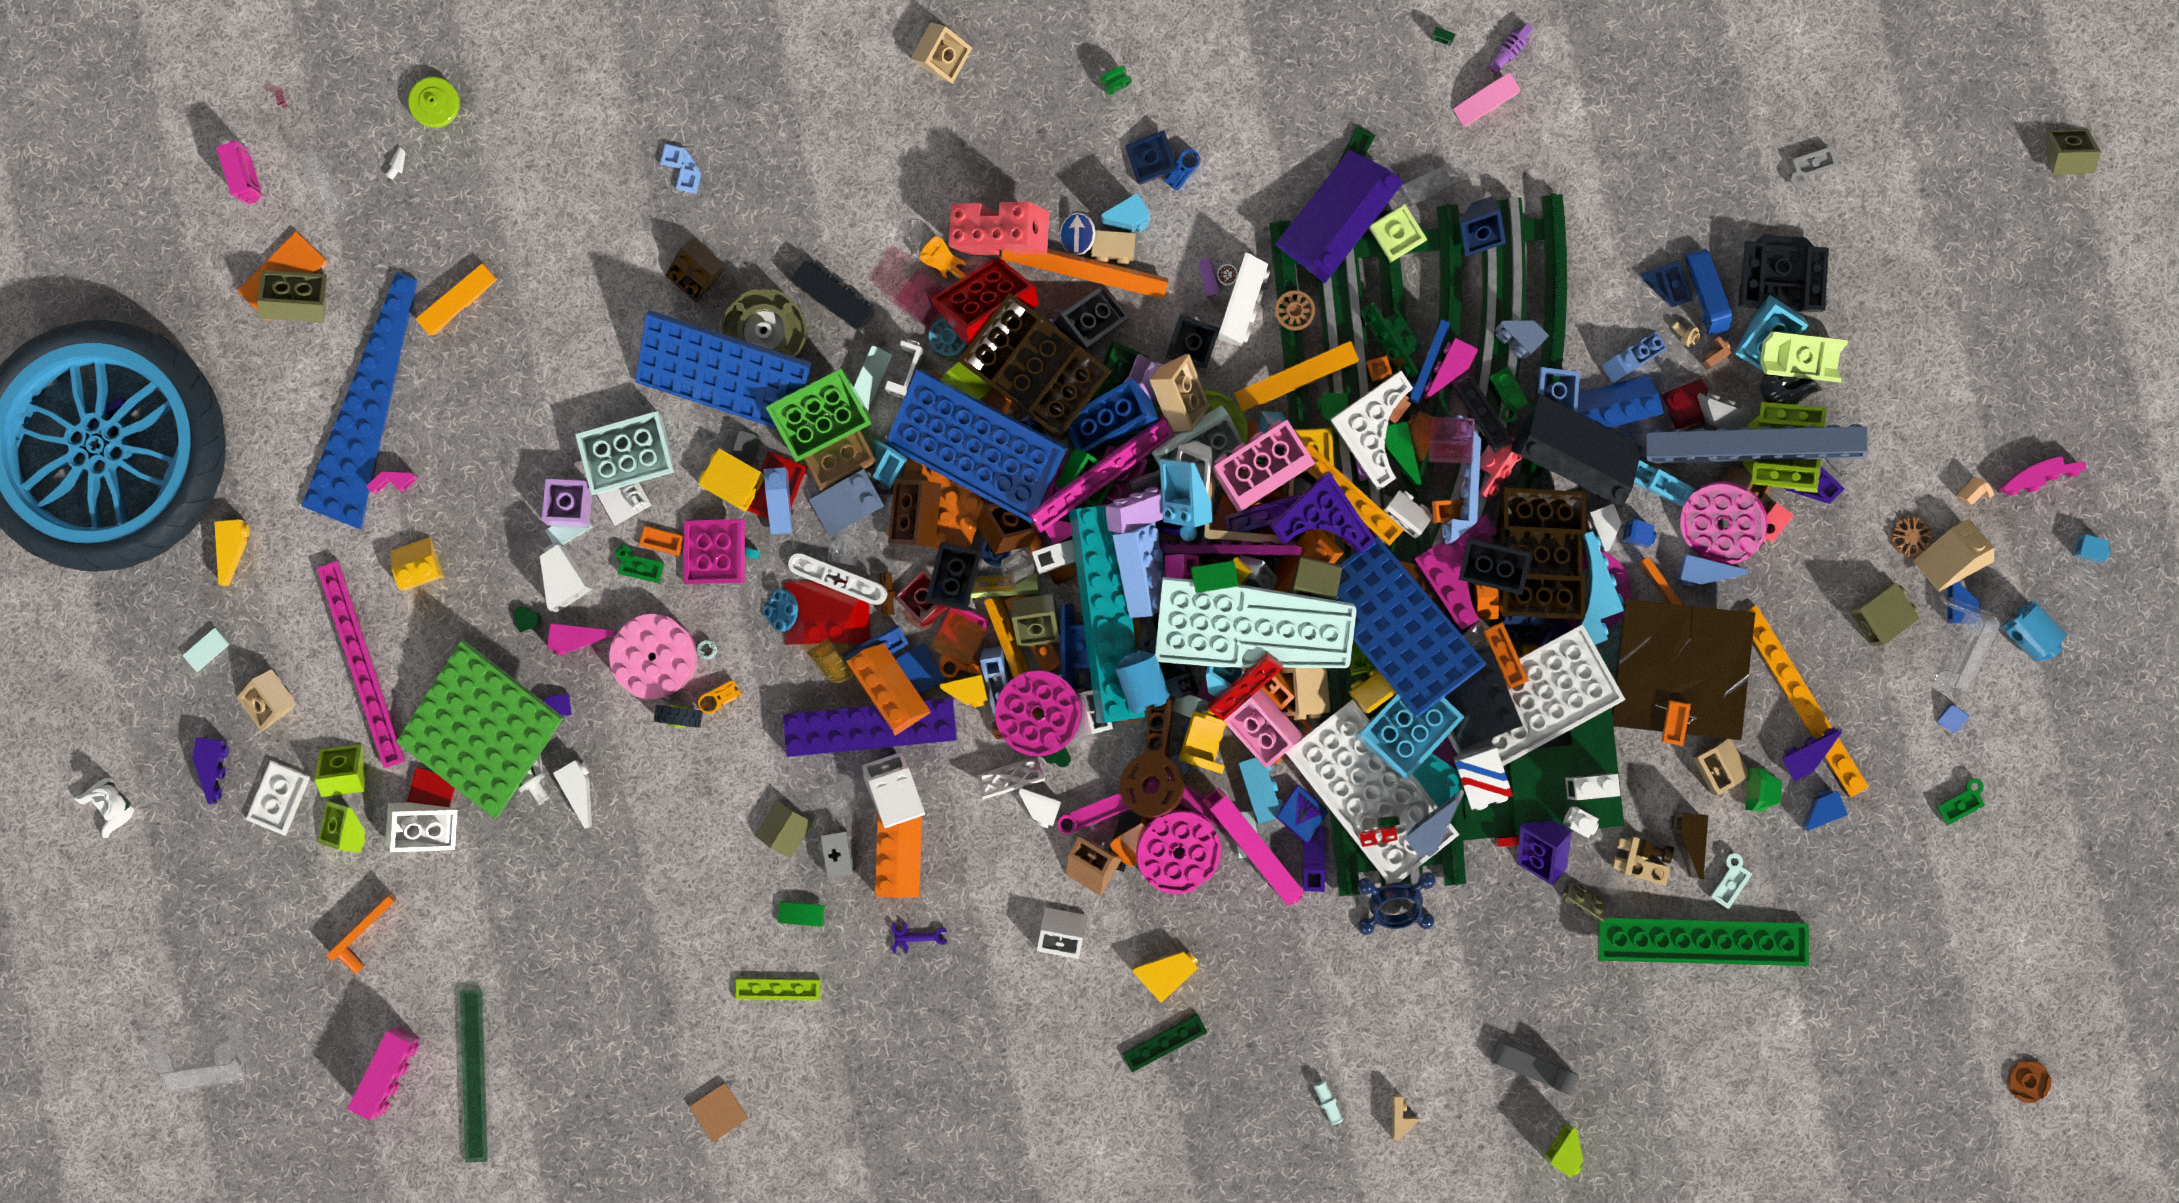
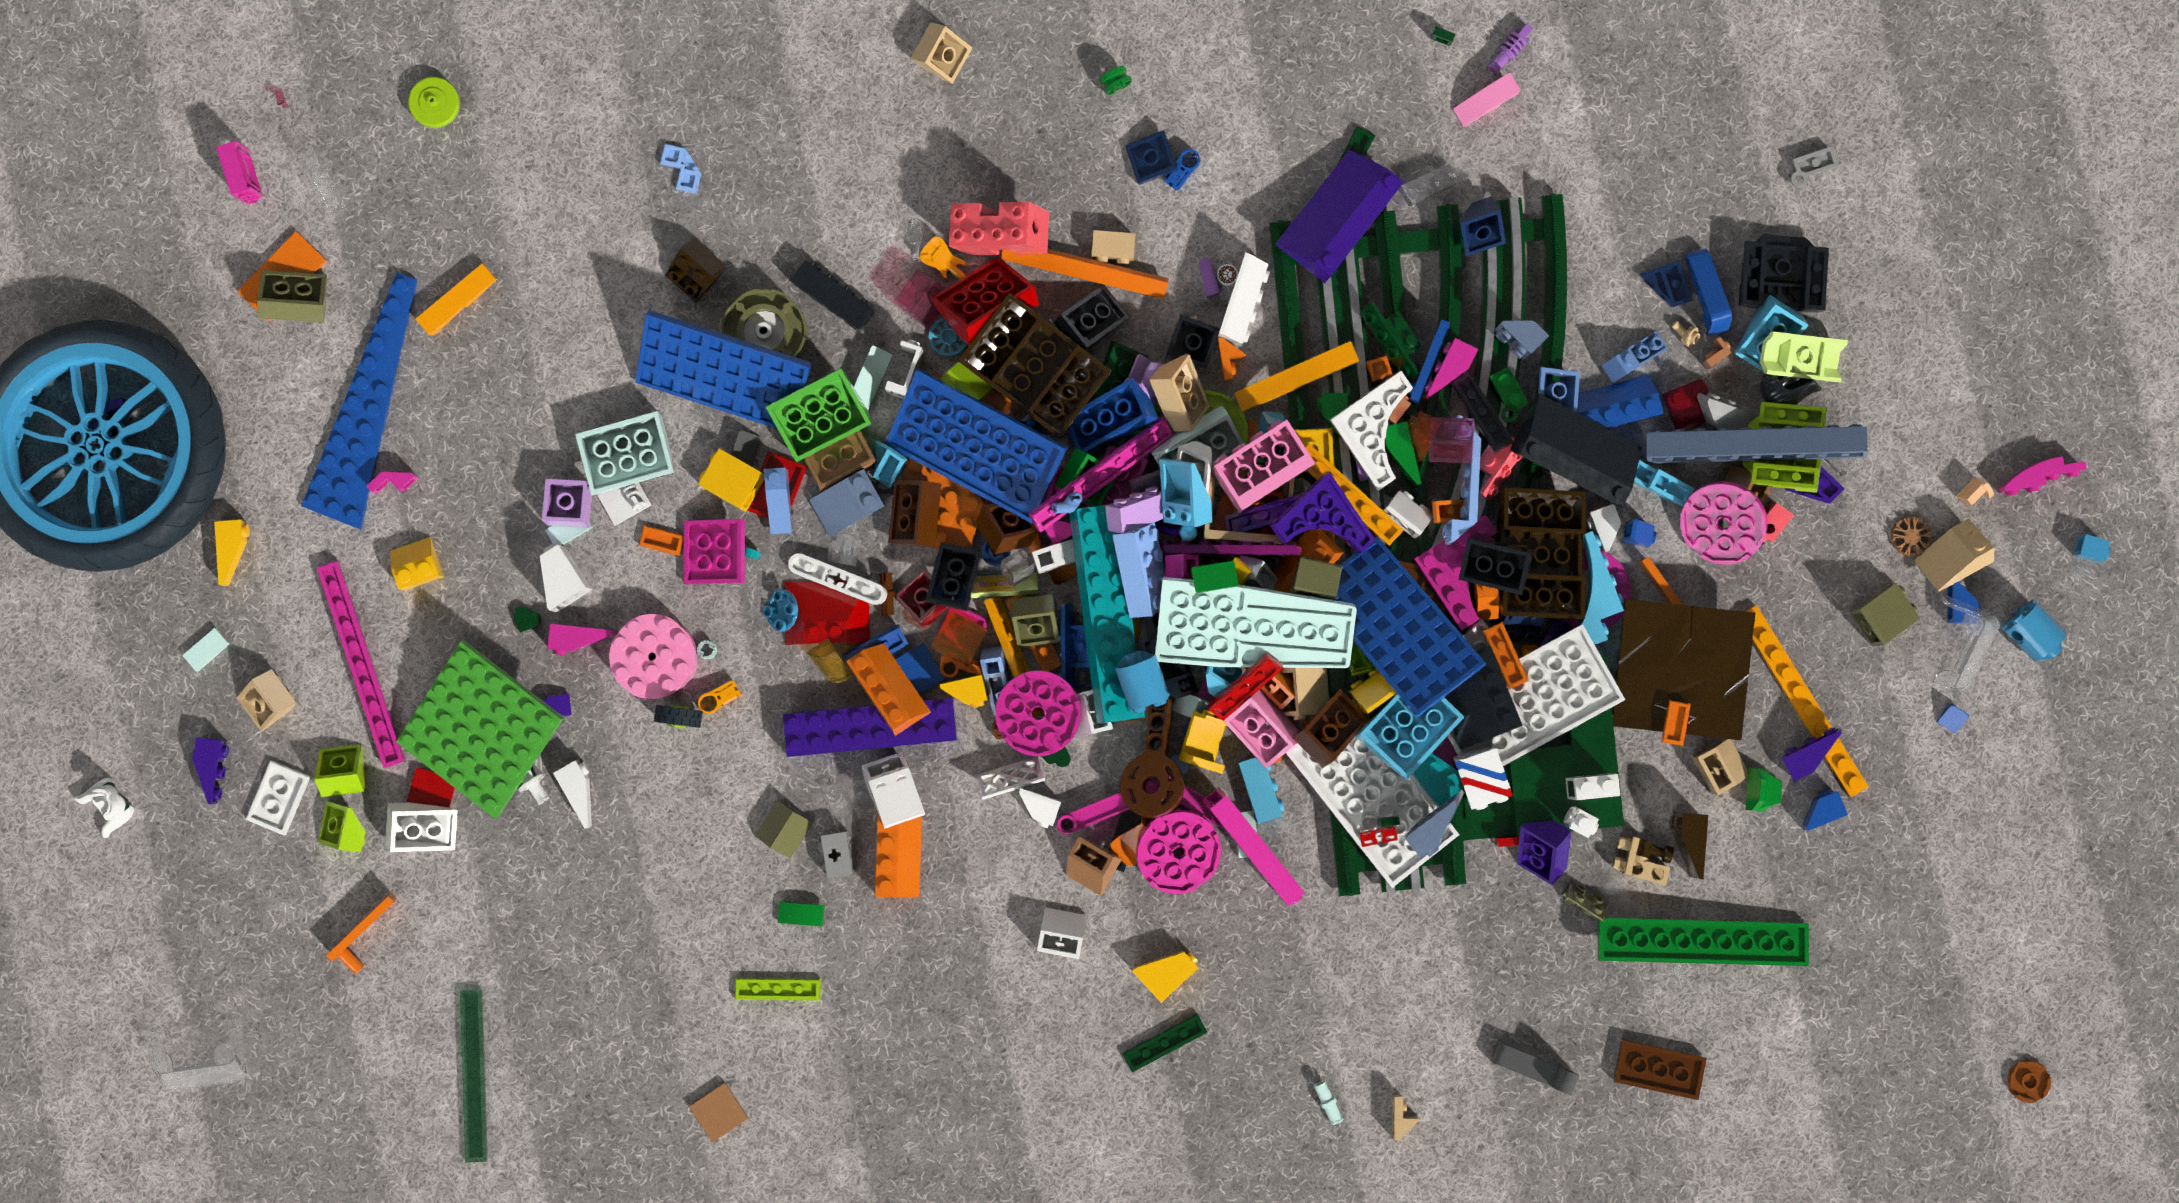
dark pink brick [347,1027,420,1121] -> none
white bar [385,146,405,180] -> none
green hinge [615,545,665,584] -> none
dark purple bar [891,923,947,954] -> none
blue piece [1060,213,1096,255] -> none
medium azure slope [1101,193,1151,233] -> none
medium nougat wheel [1275,290,1315,331] -> none
piece [1275,785,1329,844] -> none
dark purple slope [1301,827,1325,892] -> none
dark blue piece [1358,872,1436,935] -> none
yellowish green tile [1369,204,1427,263] -> none
lime slope [1543,1122,1583,1178] -> none
medium blue slope [1677,555,1749,588] -> none
light aqua hinge [1709,853,1752,909] -> none
green hinge [1935,778,1985,825] -> none
olive slope [2046,129,2101,175] -> none
none -> medium blue arm [1052,492,1082,514]
none -> orange slope [1217,338,1246,382]
none -> reddish brown slope [1293,689,1370,768]
none -> reddish brown plate [1613,1039,1707,1100]

